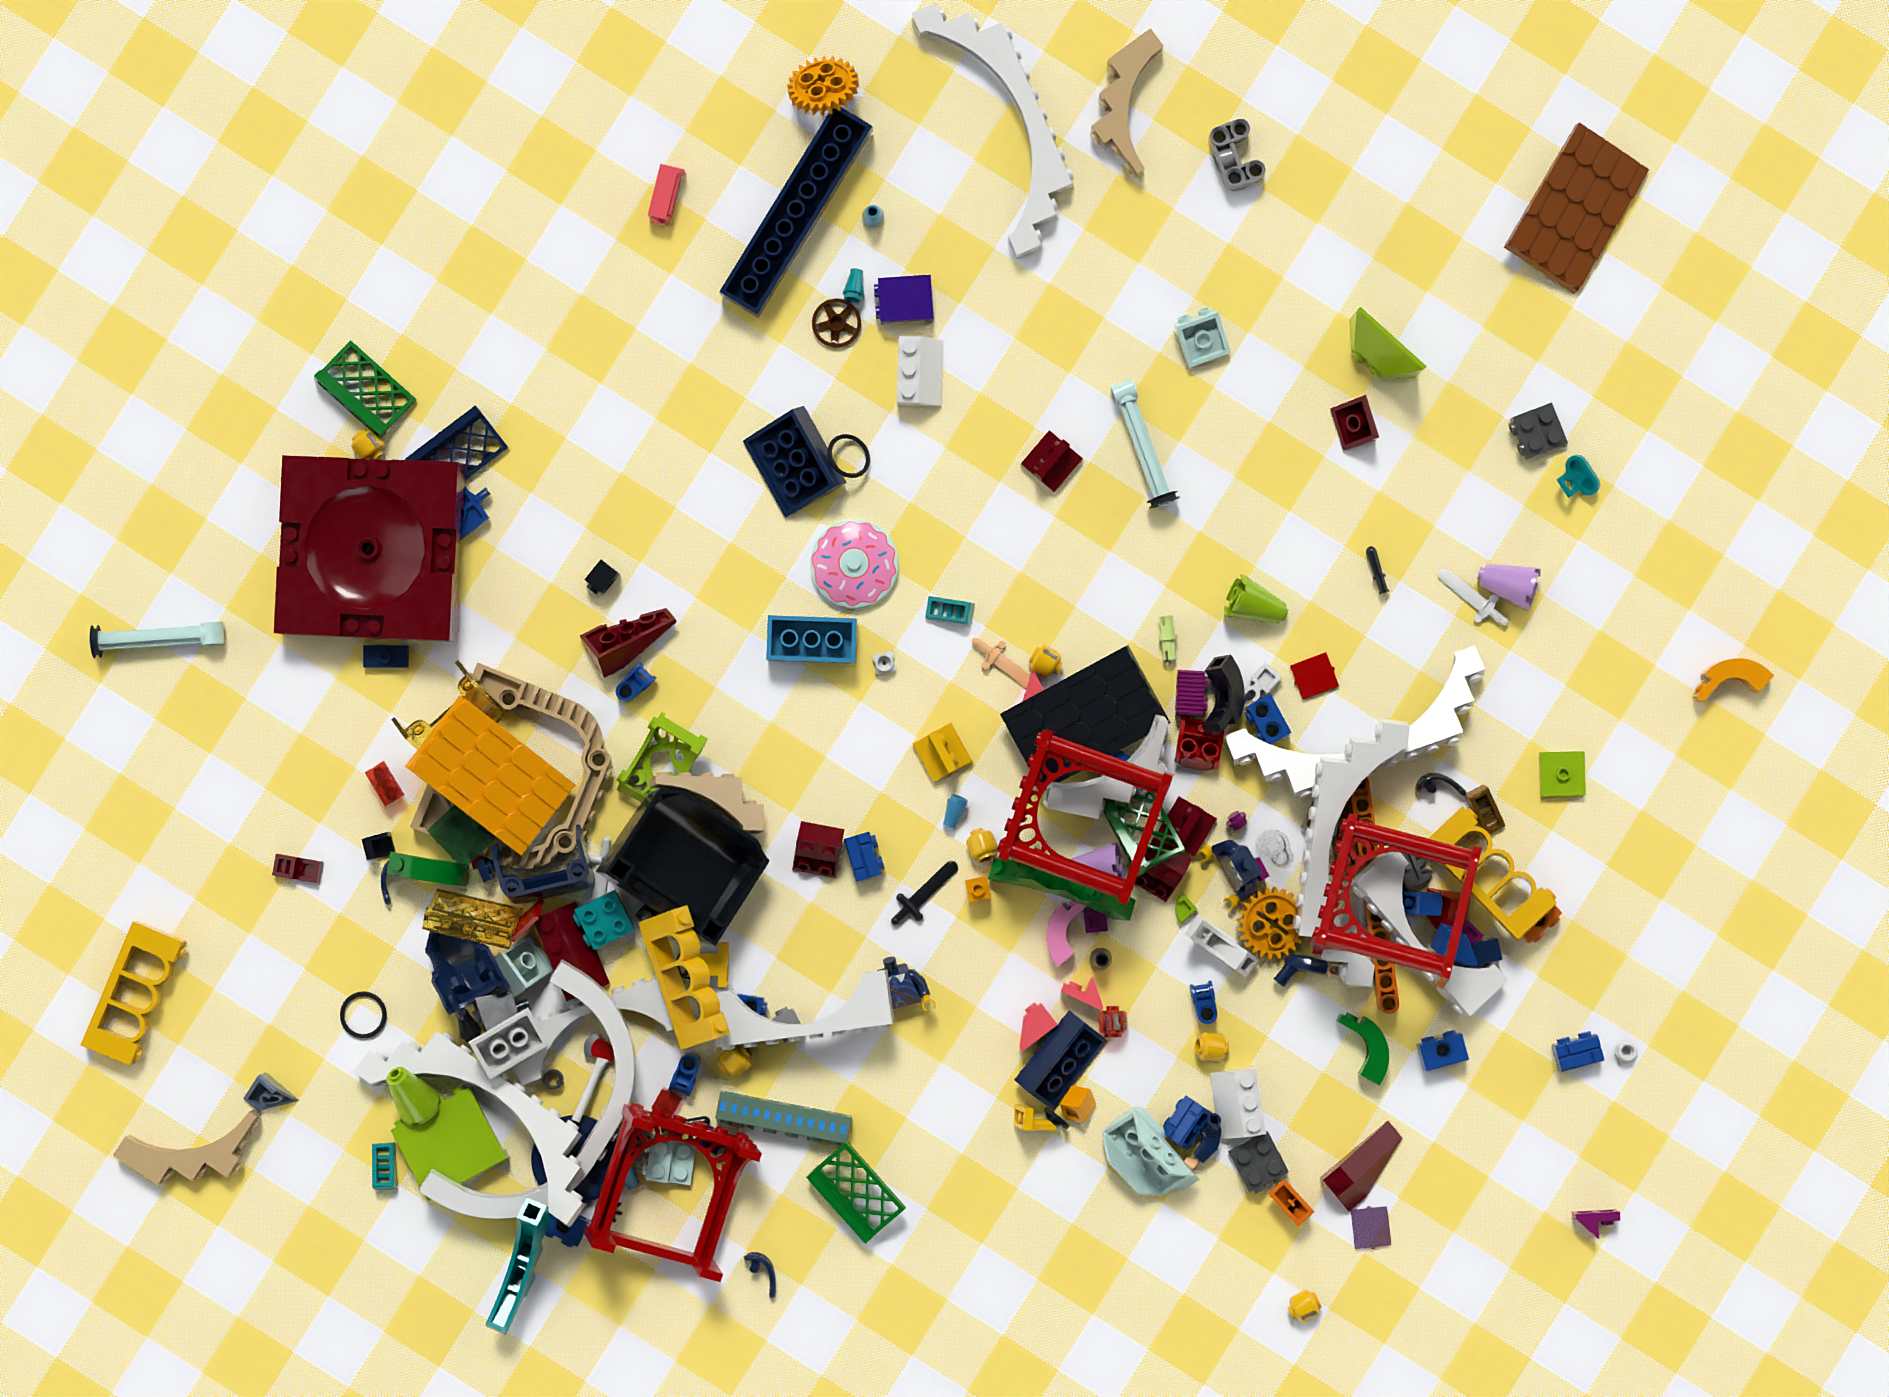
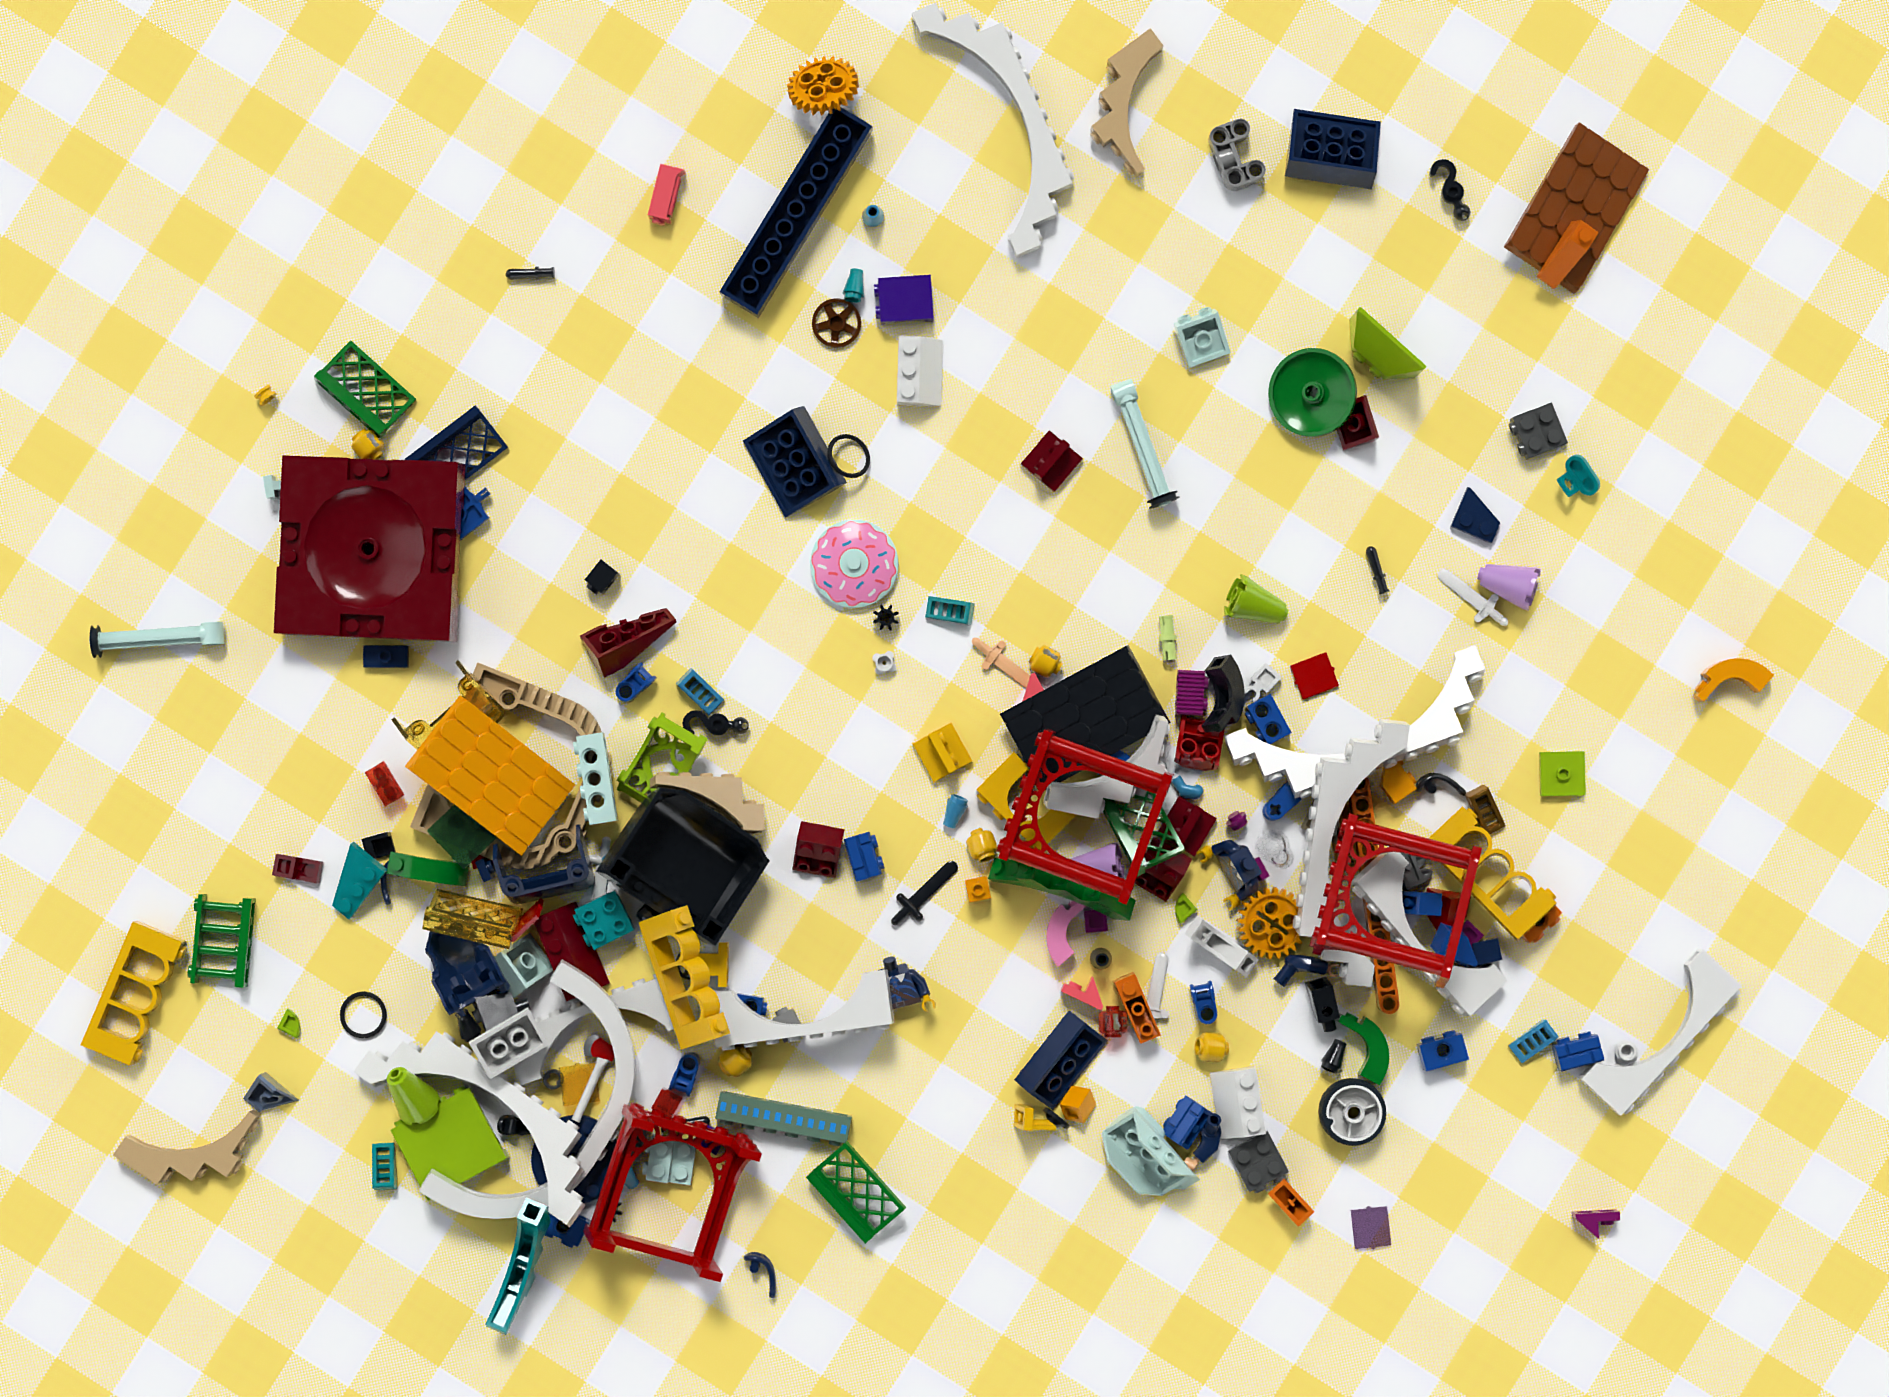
dark azure brick [766,615,857,664] -> none
coral slope [1019,1002,1058,1052] -> none
yellow head [1287,1290,1322,1323] -> none
dark red wedge [1320,1120,1402,1212] -> none
none -> green fence [187,894,256,988]
none -> yellow bush [254,385,277,406]
none -> light aqua tile [263,475,281,500]
none -> lime tile [277,1008,301,1038]
none -> teal wing [332,841,387,919]
none -> black piece [497,1114,531,1136]
none -> black piece [505,266,555,280]
none -> clear yellow piece [559,1062,600,1106]
none -> light aqua brick [573,732,618,825]
none -> dark azure slope [676,668,724,715]
none -> black piece [682,710,749,736]
none -> black gear [873,604,899,631]
none -> yellow arch [976,752,1077,850]
none -> orange slope [1113,972,1161,1044]
none -> white sword [1147,953,1169,1020]
none -> dark azure arm [1172,775,1204,800]
none -> blue piece [1262,781,1302,821]
none -> green dish [1268,348,1357,437]
none -> dark blue slope [1285,109,1381,190]
none -> black torso [1305,977,1340,1032]
none -> white wheel [1318,1078,1386,1146]
none -> black cone [1321,1039,1347,1074]
none -> light orange slope [1380,760,1417,804]
none -> black piece [1429,159,1471,221]
none -> dark blue wing [1450,487,1500,544]
none -> dark azure slope [1508,1019,1559,1063]
none -> orange slope [1536,220,1599,289]
none -> white arch [1578,948,1742,1116]

